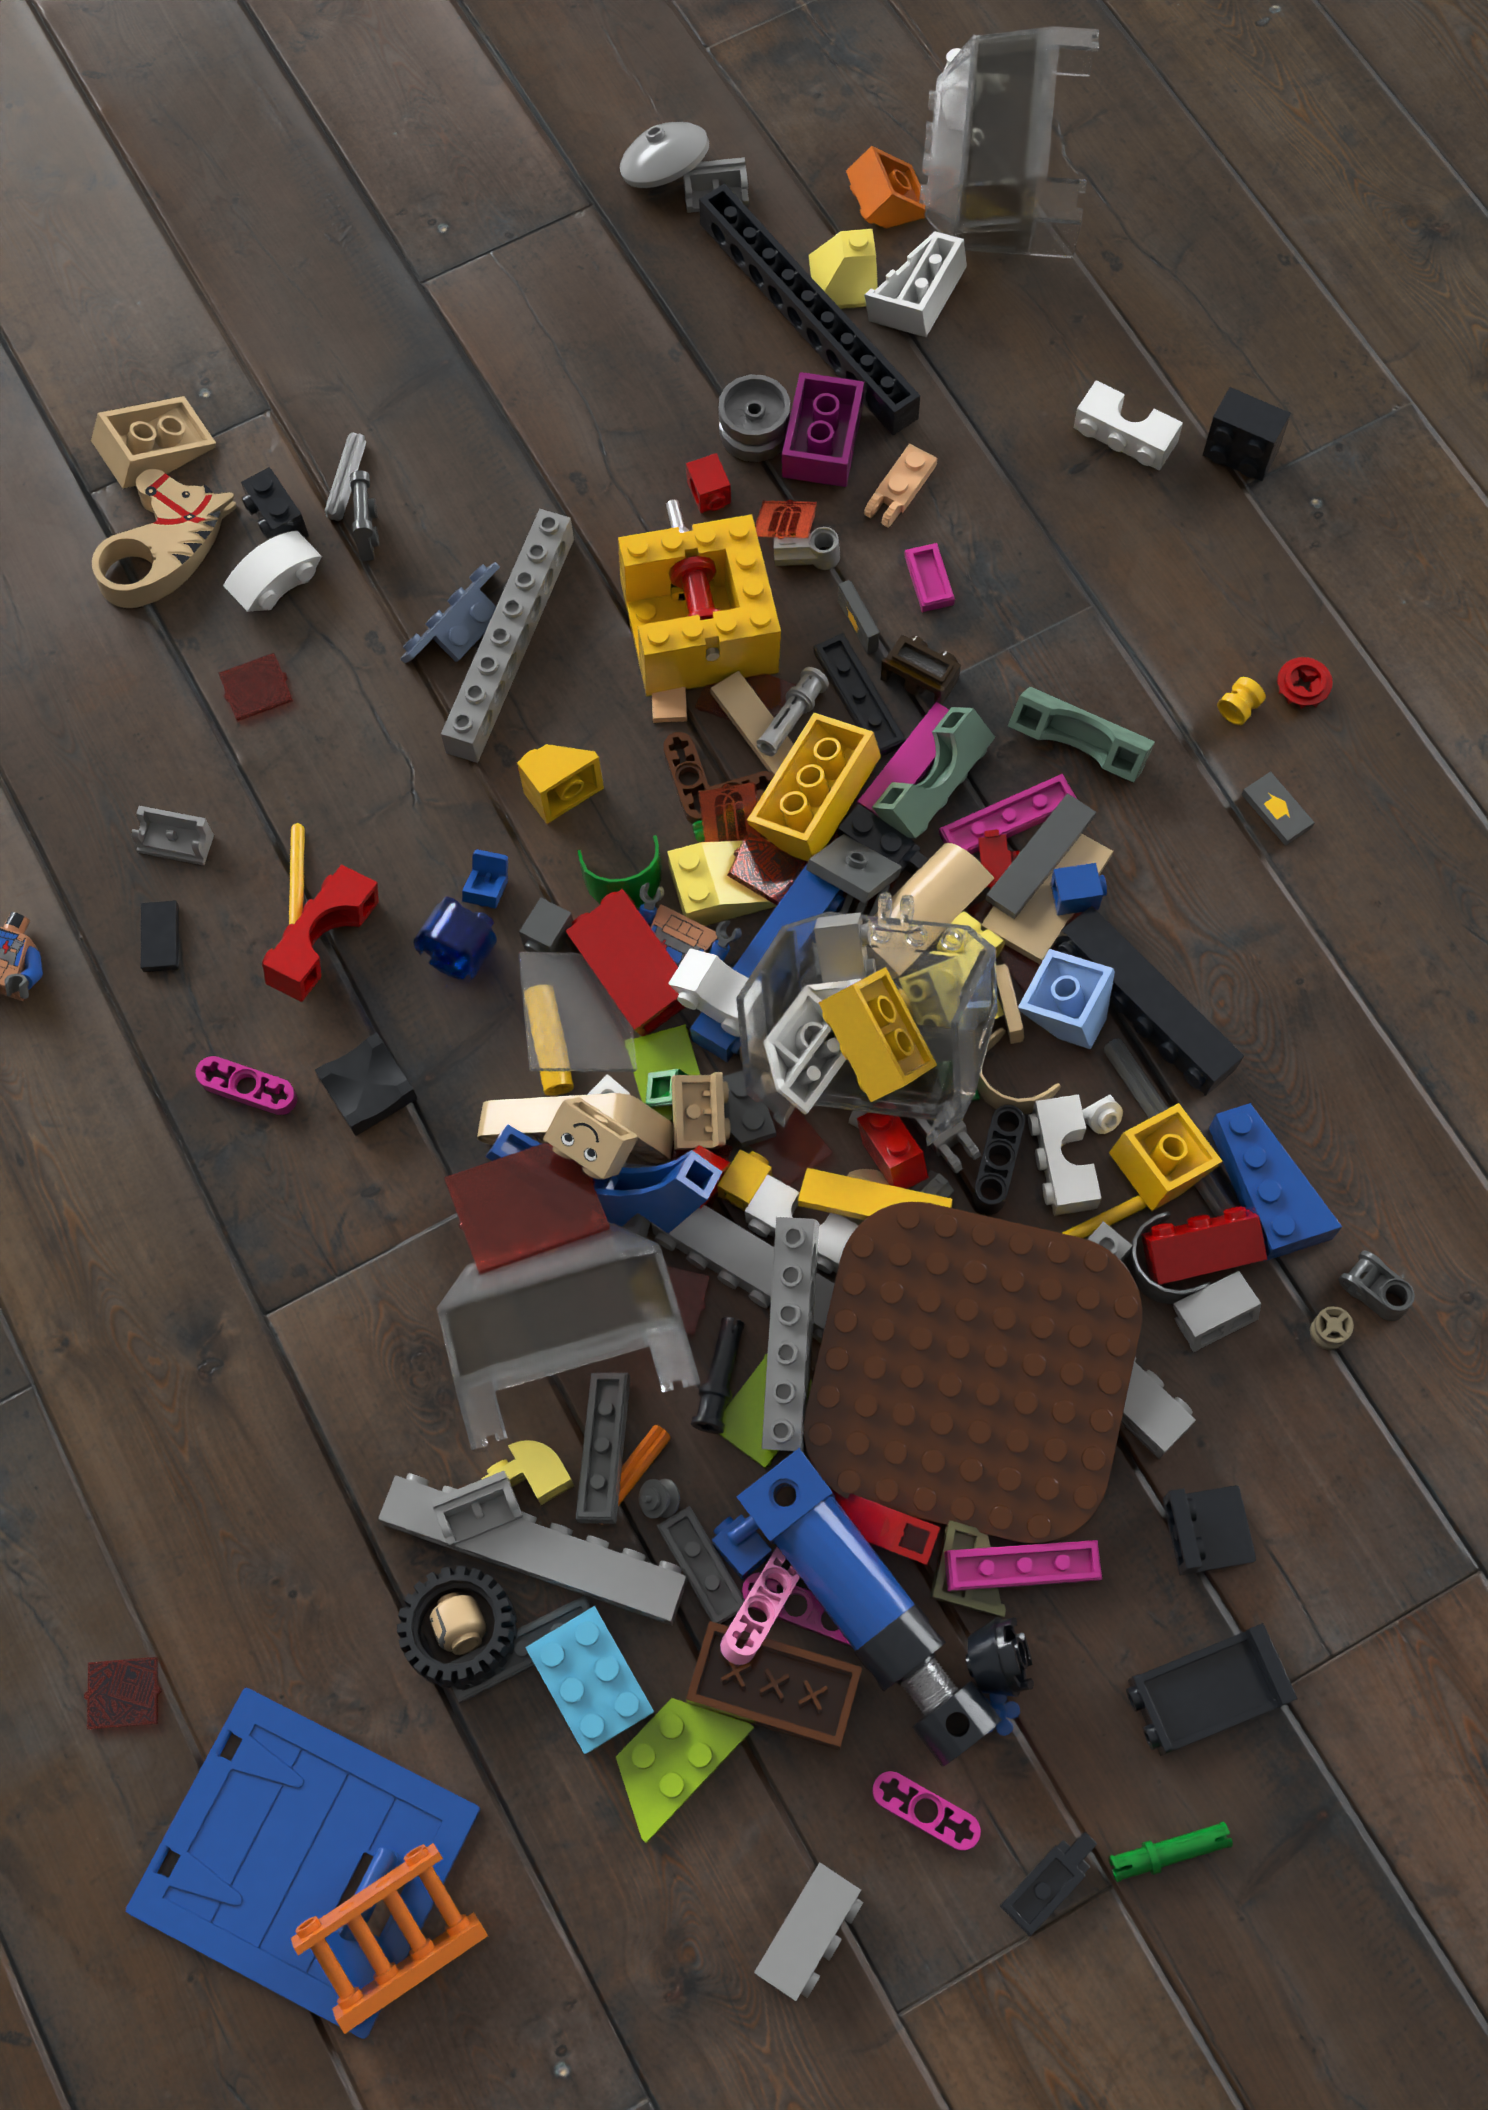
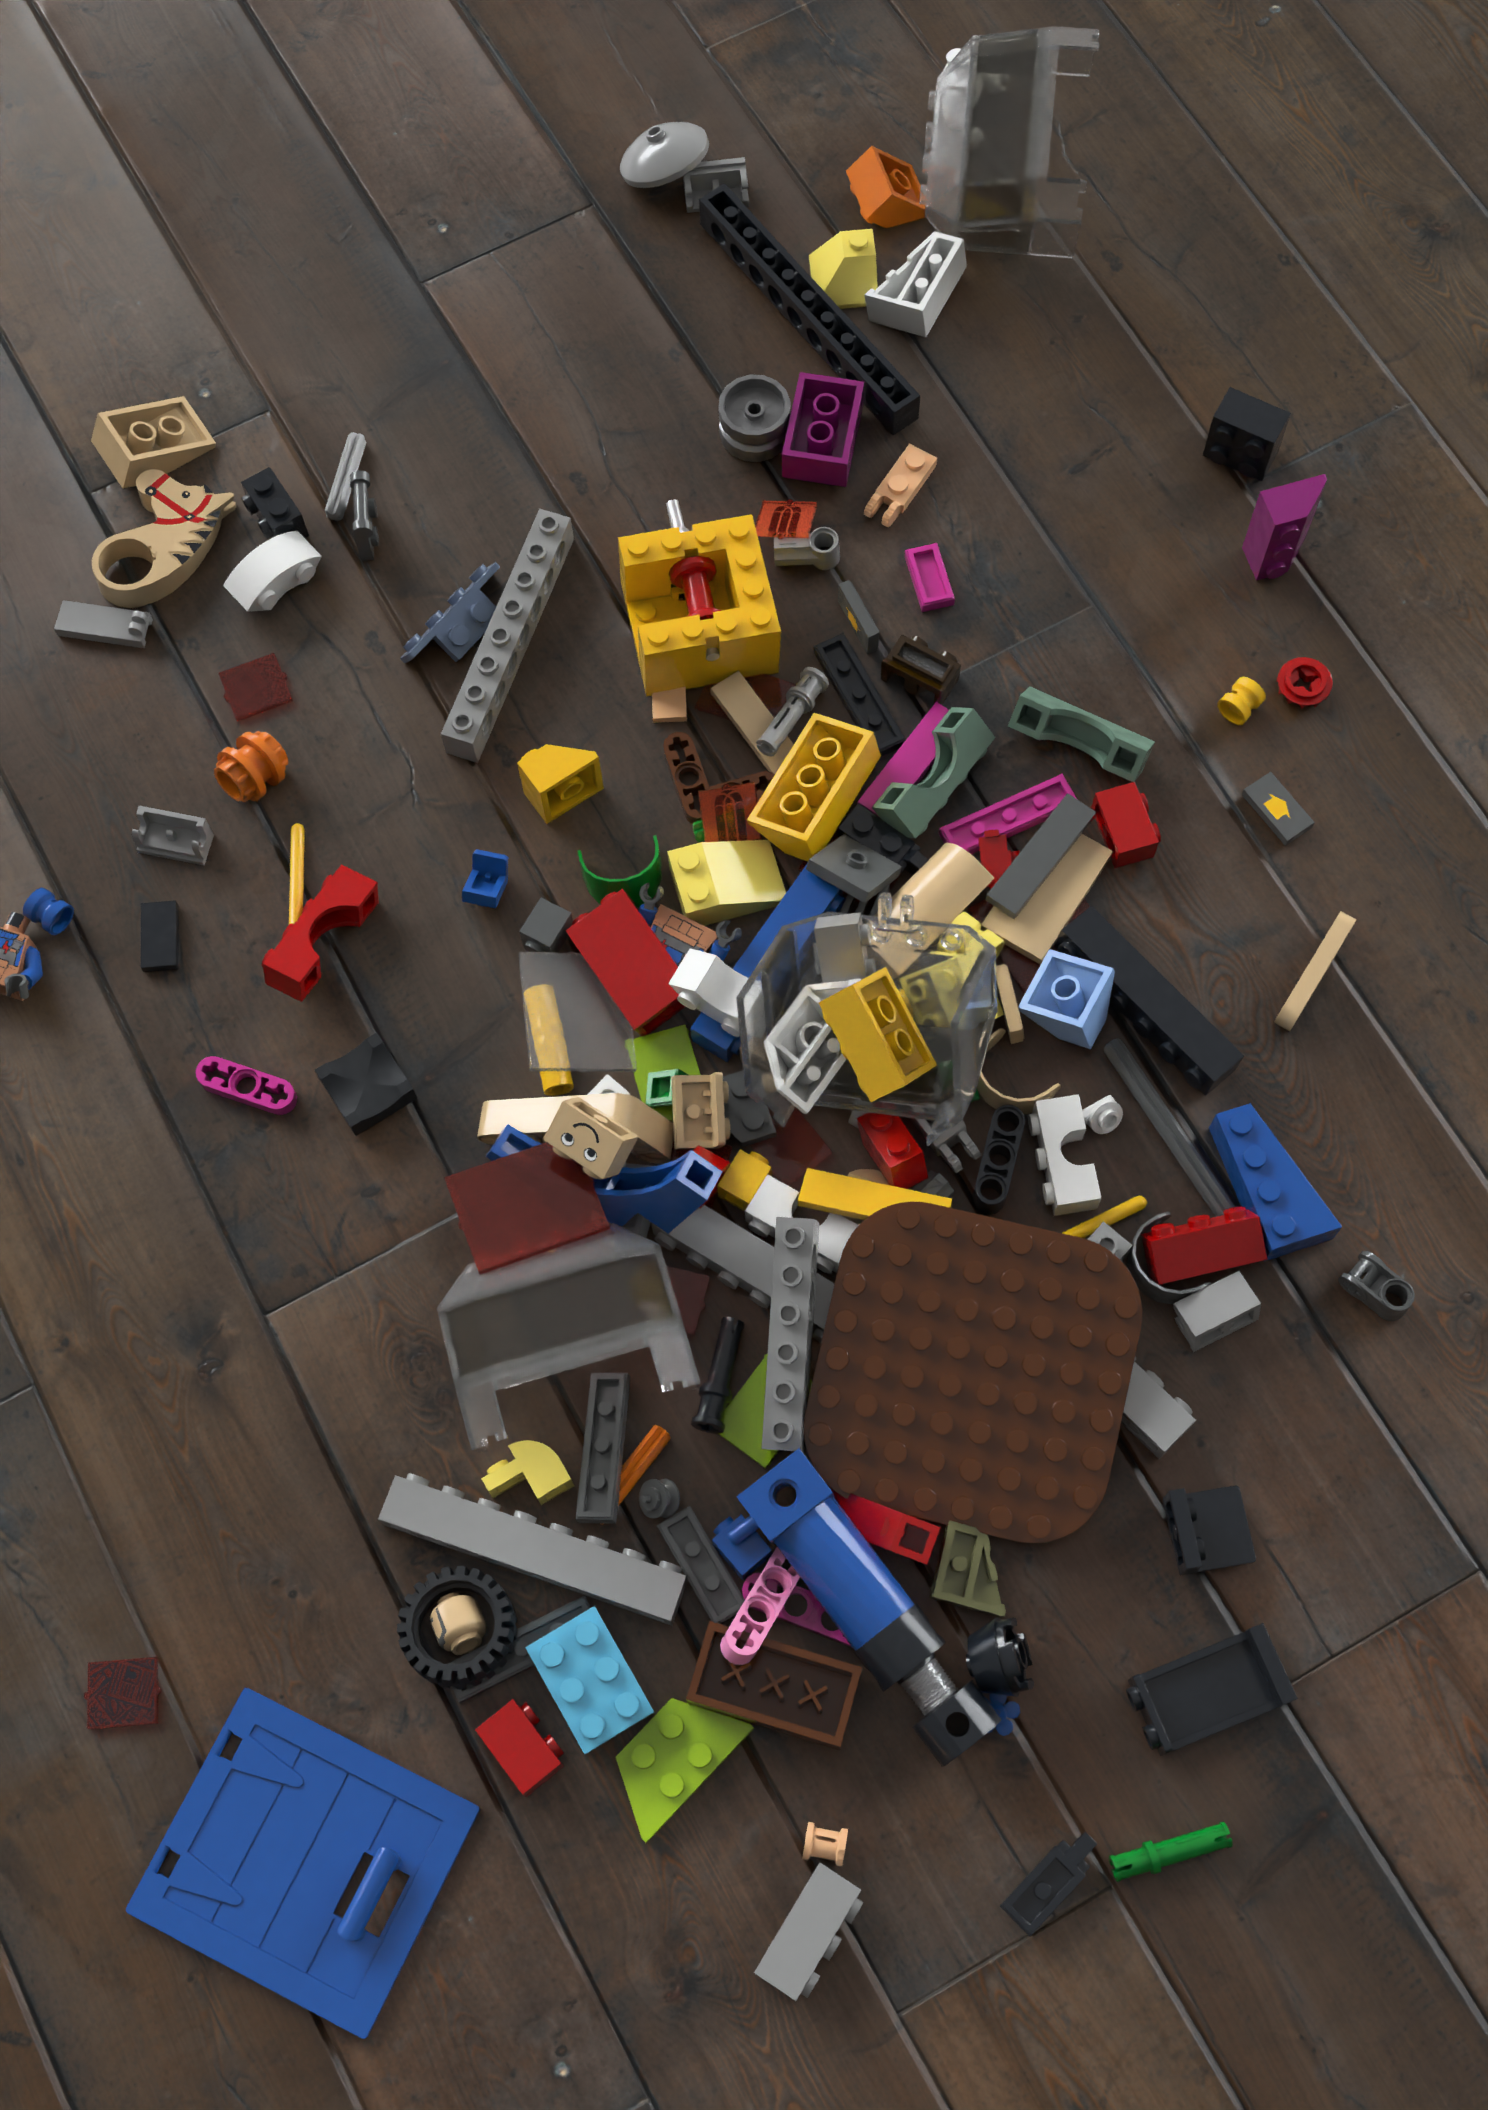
orange fence [291,1843,488,2034] -> none
clear blue brick [413,897,497,980] -> none
light grey hinge [430,1471,523,1547] -> none
red brick [686,453,731,513] -> none
clear red piece [727,830,800,906] -> none
dark pink beam [872,1771,981,1851] -> none
dark pink tile [944,1540,1102,1592] -> none
blue brick [1050,863,1107,916] -> none
white arch [1073,380,1183,471] -> none
yellow slope [1109,1103,1223,1211] -> none
dark tan wheel [1310,1306,1354,1350] -> none
none -> blue wheel [23,887,74,935]
none -> light grey hinge [54,600,153,648]
none -> orange piece [214,731,288,802]
none -> red brick [475,1699,564,1797]
none -> light nougat bush [802,1822,848,1867]
none -> red brick [1091,782,1161,868]
none -> magenta slope [1242,474,1327,581]
none -> tan beam [1274,911,1357,1031]

